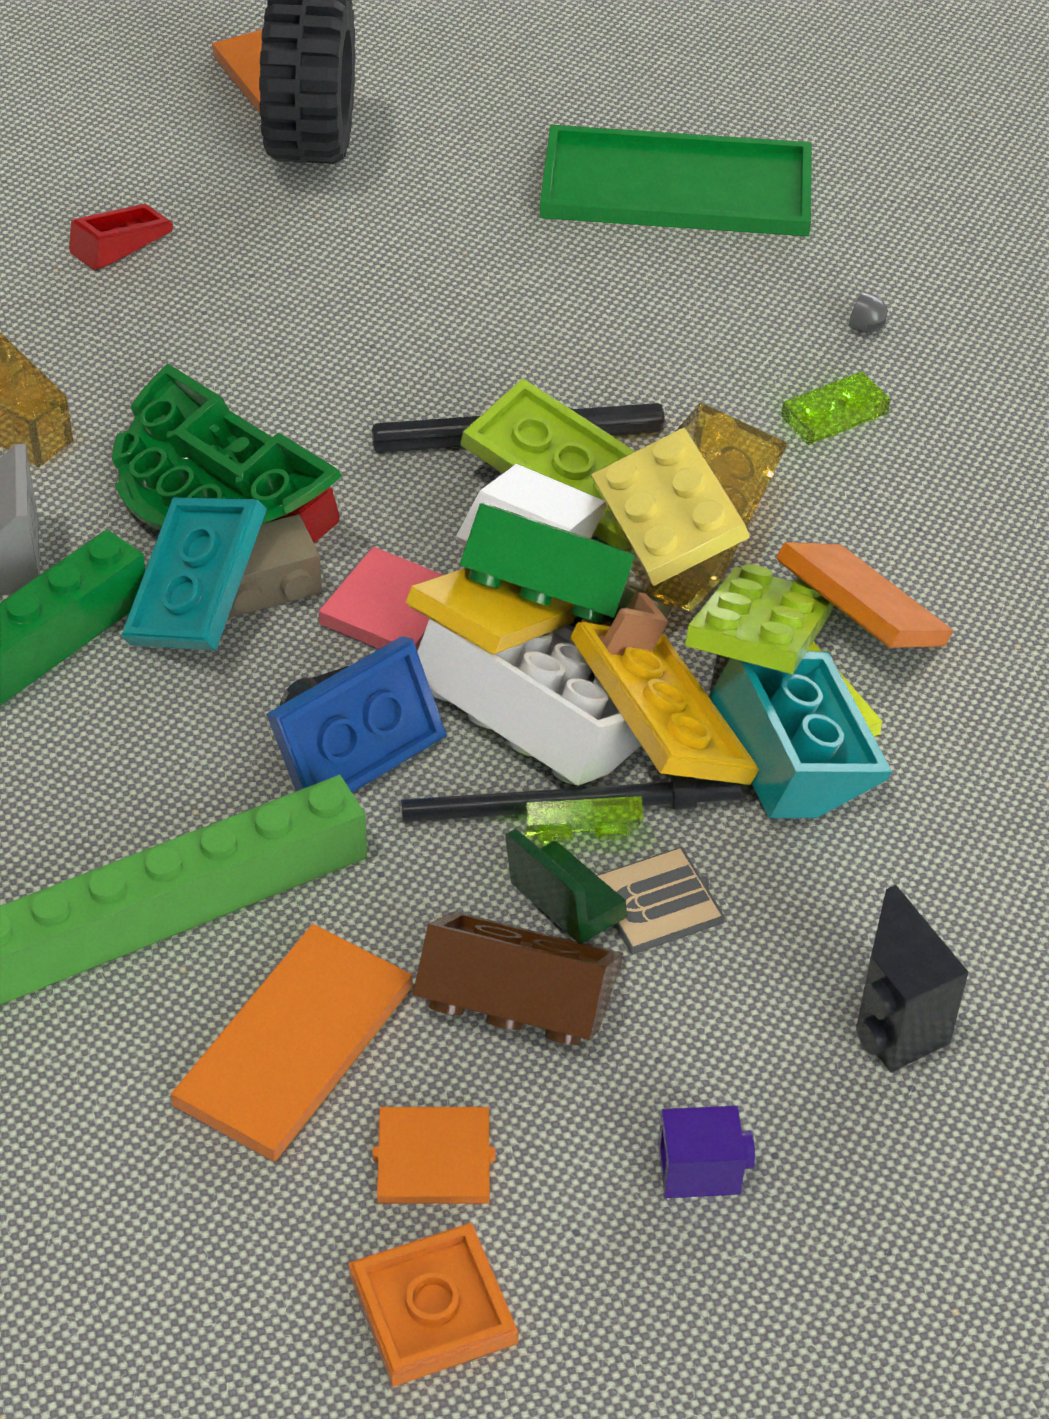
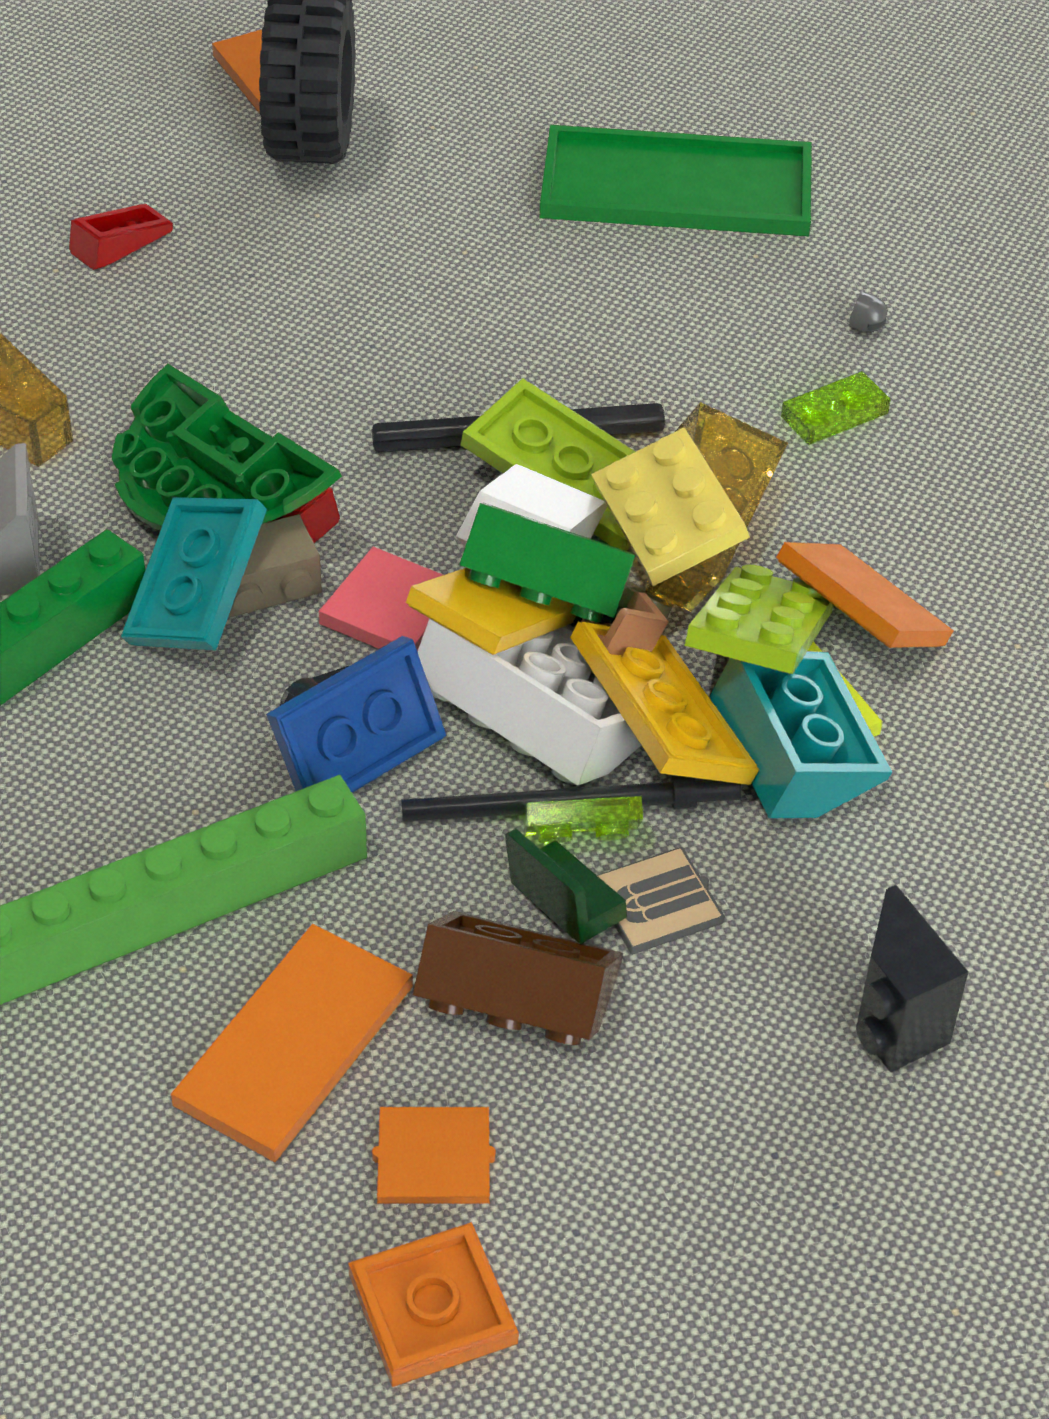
dark purple brick [658,1105,755,1198] -> none

